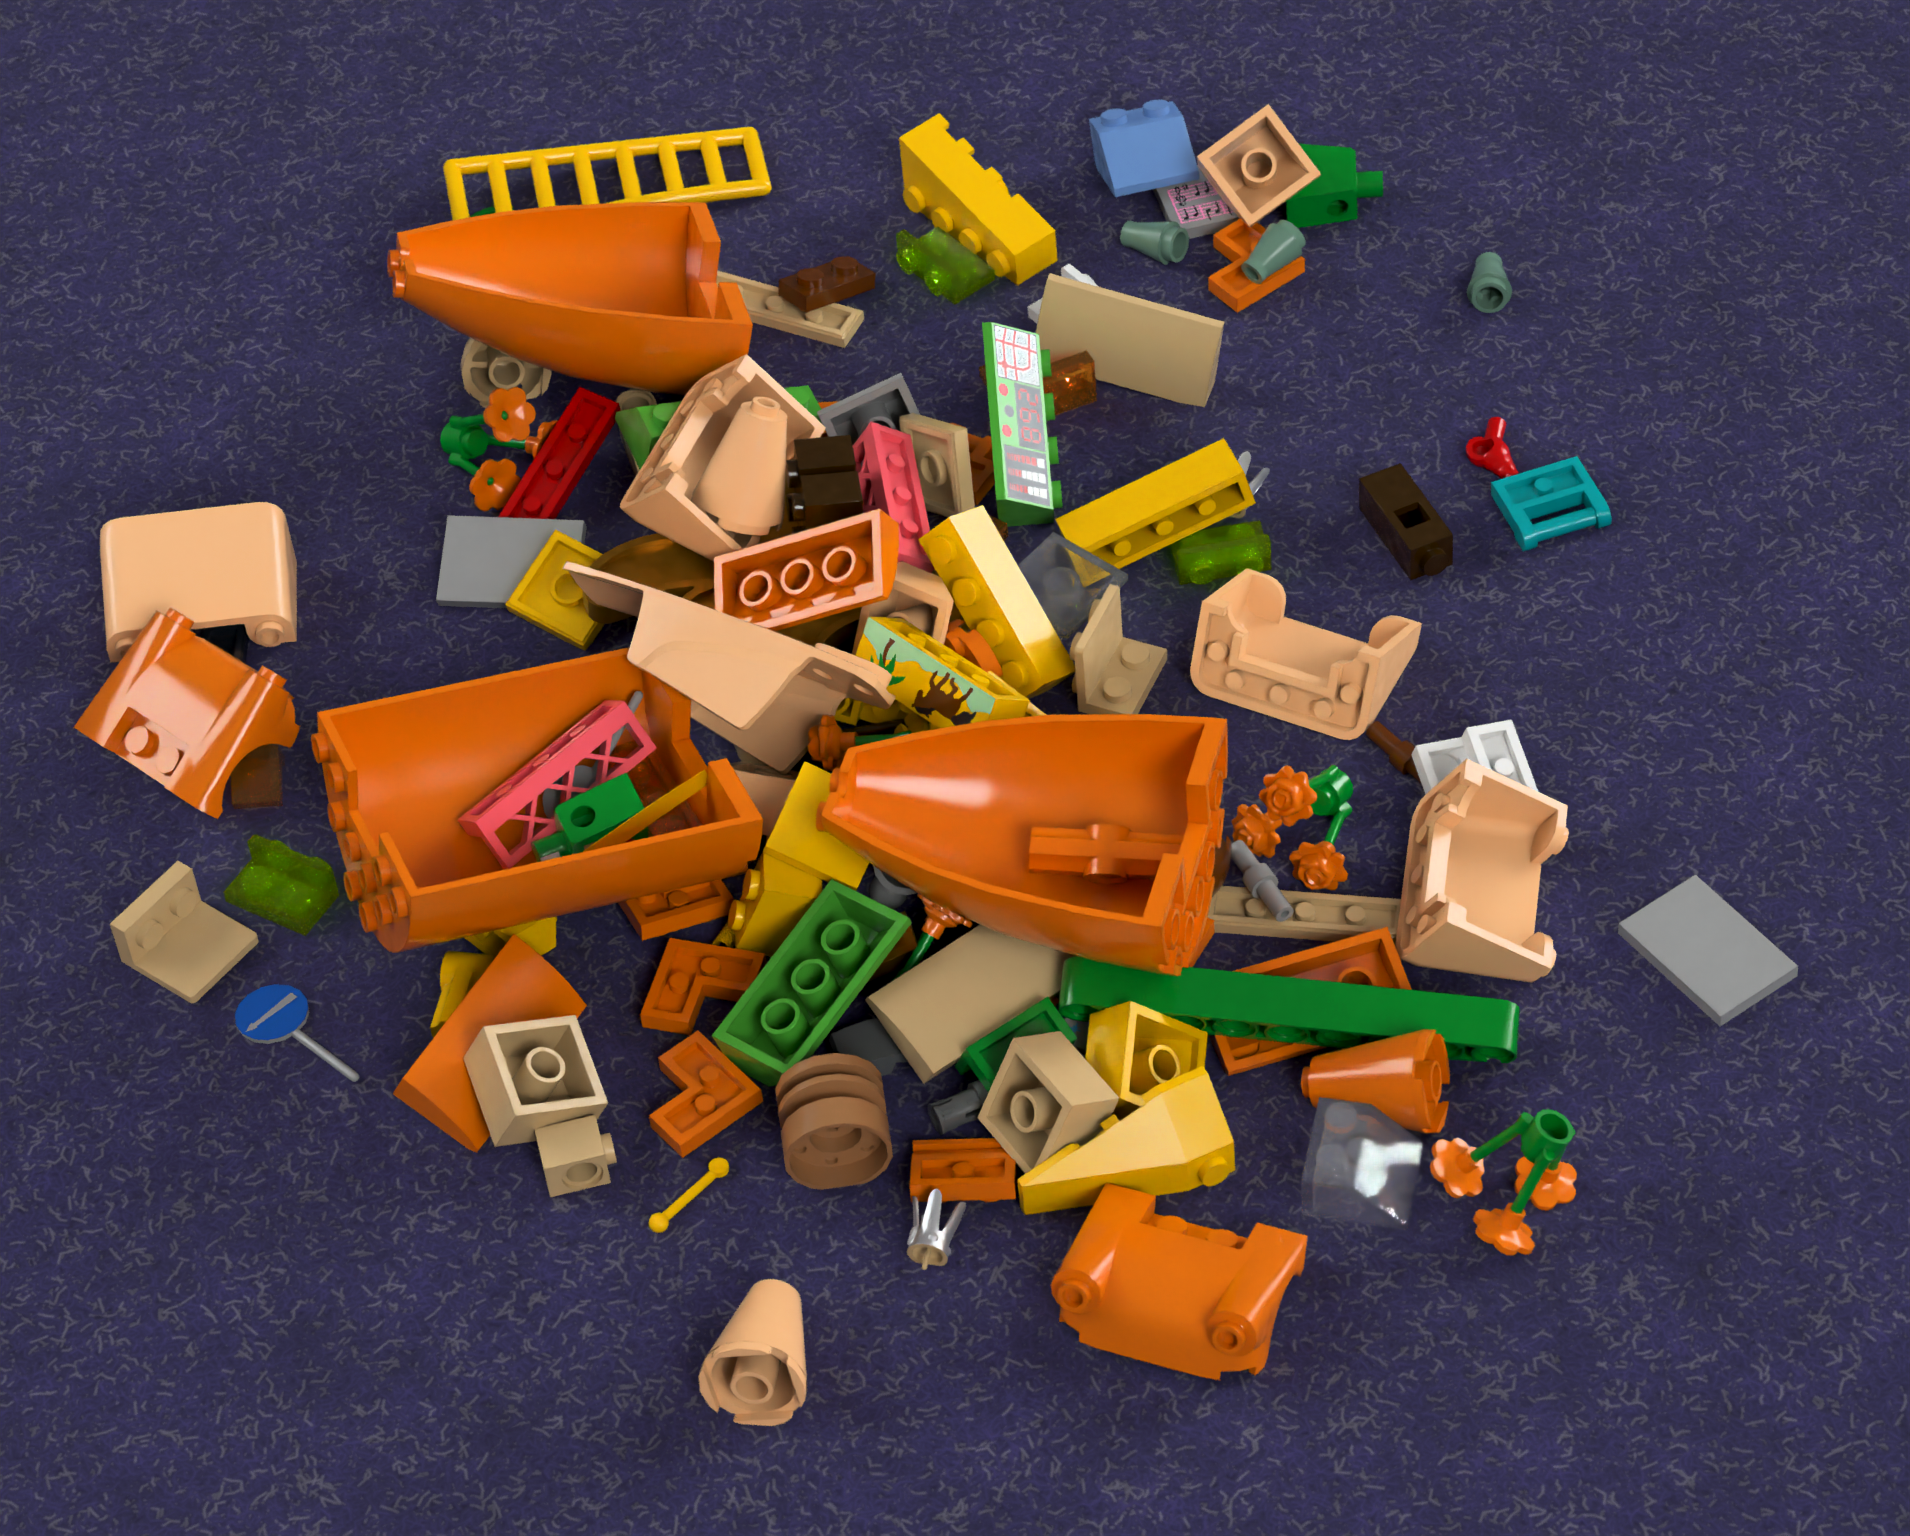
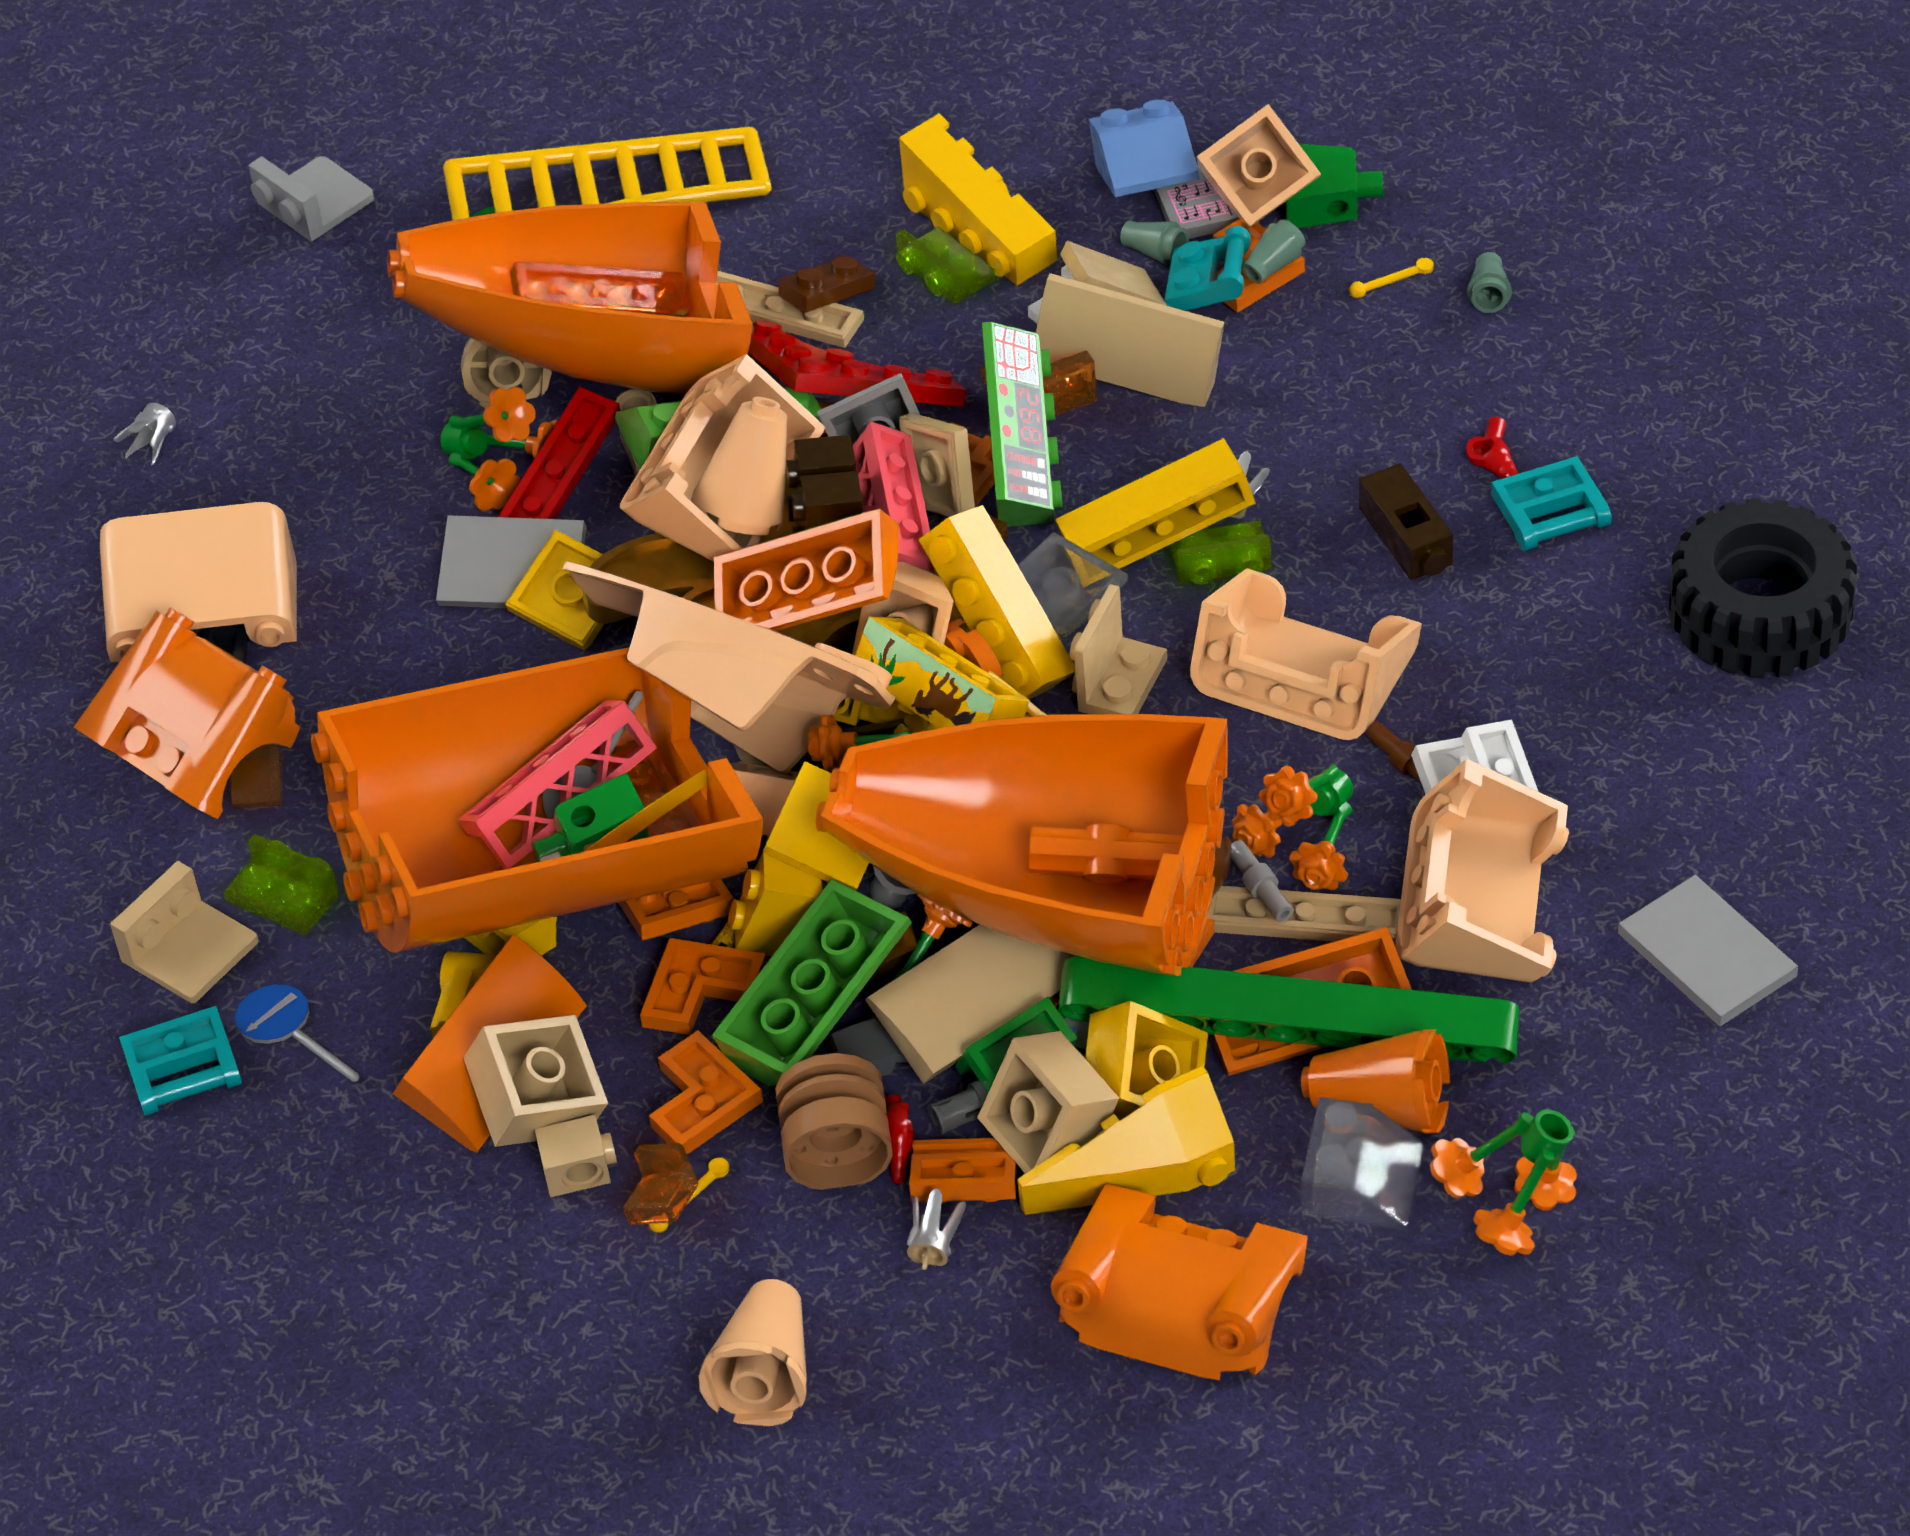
none -> flat silver piece [113,403,176,465]
none -> teal plate [119,1006,242,1116]
none -> light grey bracket [249,156,374,242]
none -> clear orange plate [509,262,690,317]
none -> clear orange bracket [623,1143,699,1225]
none -> red plate [748,320,967,407]
none -> red animal [885,1094,914,1185]
none -> tan tile [1060,241,1167,305]
none -> teal plate [1165,226,1251,311]
none -> yellow hinge [1349,258,1434,298]
none -> black tyre [1669,498,1857,678]

